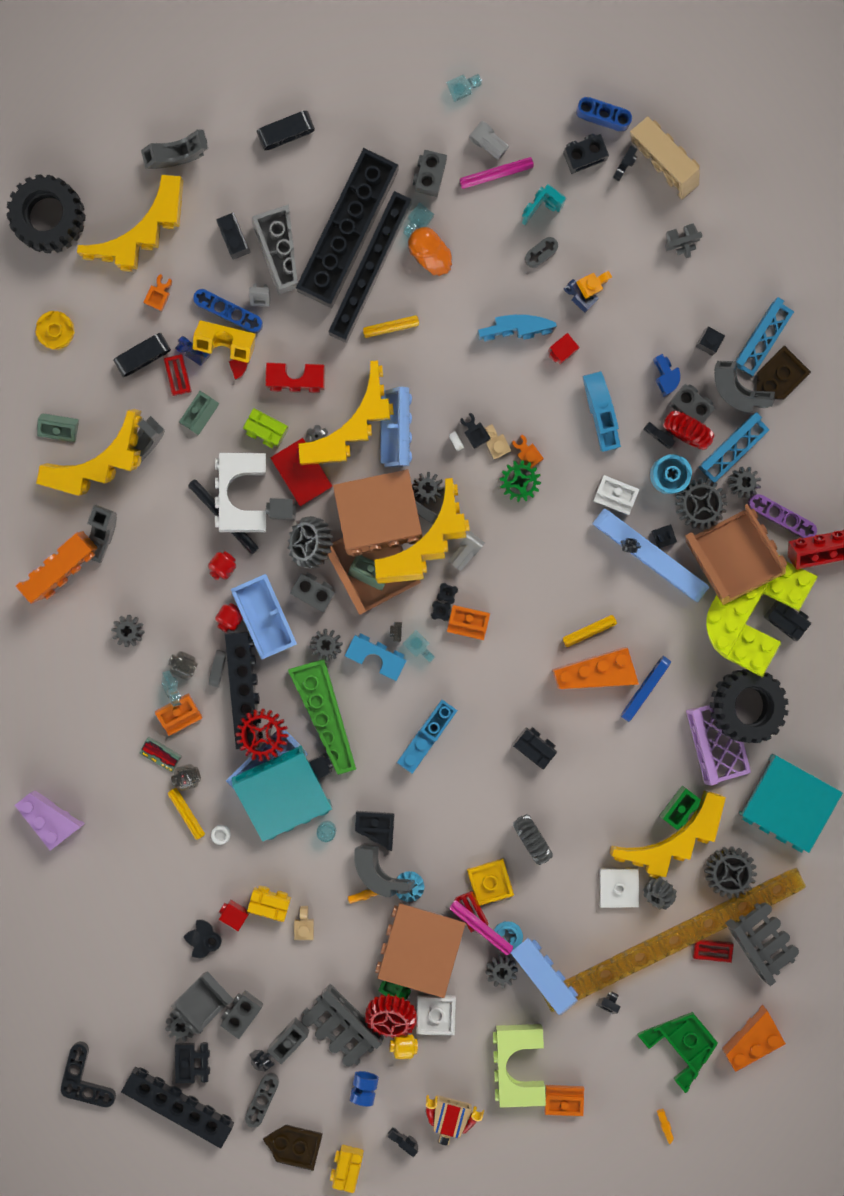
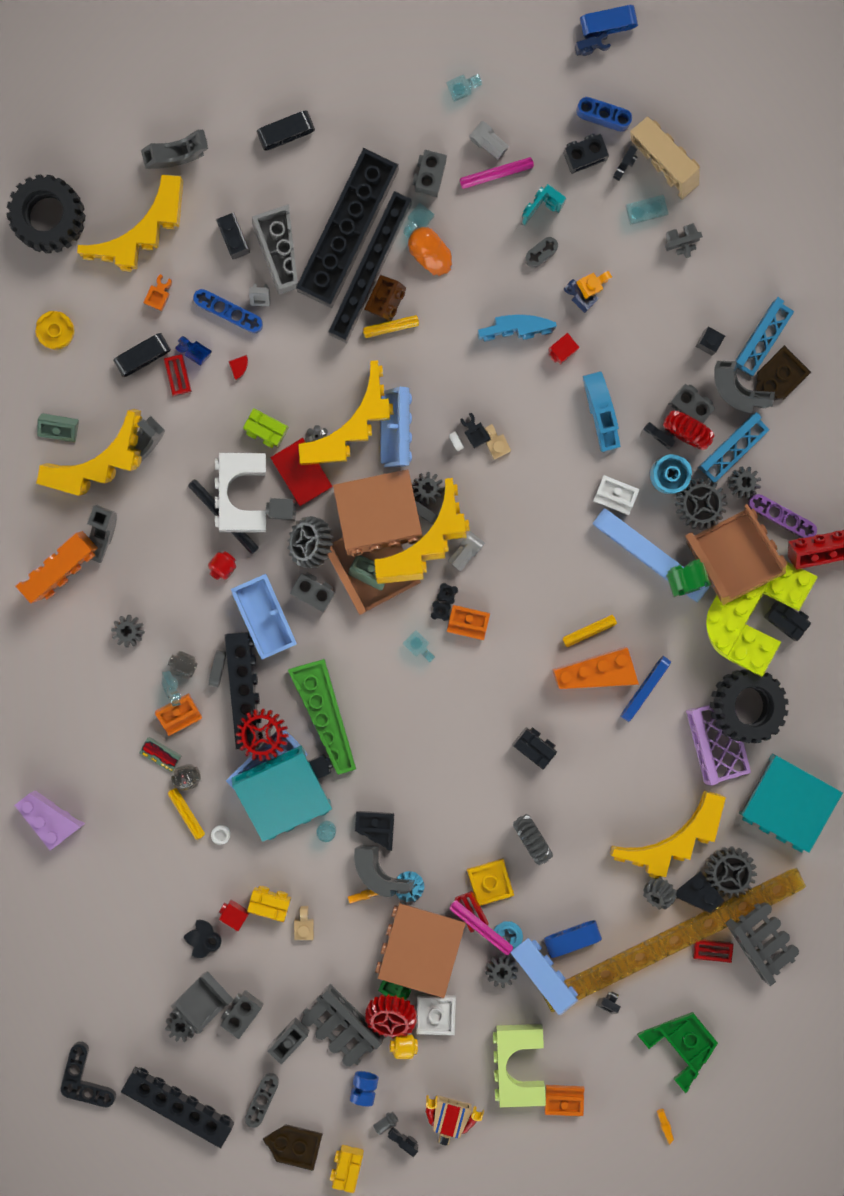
black plate [175,1042,210,1083] -> none
sand green slope [179,391,219,435] -> none
yellow arch [193,320,256,363] -> none
red head [215,603,243,633] -> none
black plate [249,1050,275,1071] -> none
red arch [266,363,325,393] -> none
dark grey gear [310,629,343,661] -> none
dark azure arch [345,633,407,681] -> none
clear smoke plate [390,622,402,642] -> none
dark azure slope [396,700,458,774] -> none
green gear [500,460,541,502] -> none
orange plate [512,435,544,468] -> none
white plate [600,868,639,908] -> none
black plate [621,538,641,553] -> none
black tile [652,524,677,548] -> none
blue brick [653,354,681,397] -> none
green brick [659,785,701,830] -> none
orange wedge [722,1004,786,1072] -> none
none -> reddish brown bracket [364,274,406,322]
none -> dark grey pin [373,1112,399,1135]
none -> blue beam [544,920,602,958]
none -> dark blue plate [575,34,611,56]
none -> blue beam [580,5,638,39]
none -> clear light blue plate [625,195,668,225]
none -> green brick [666,559,711,597]
none -> black wing [676,871,725,914]

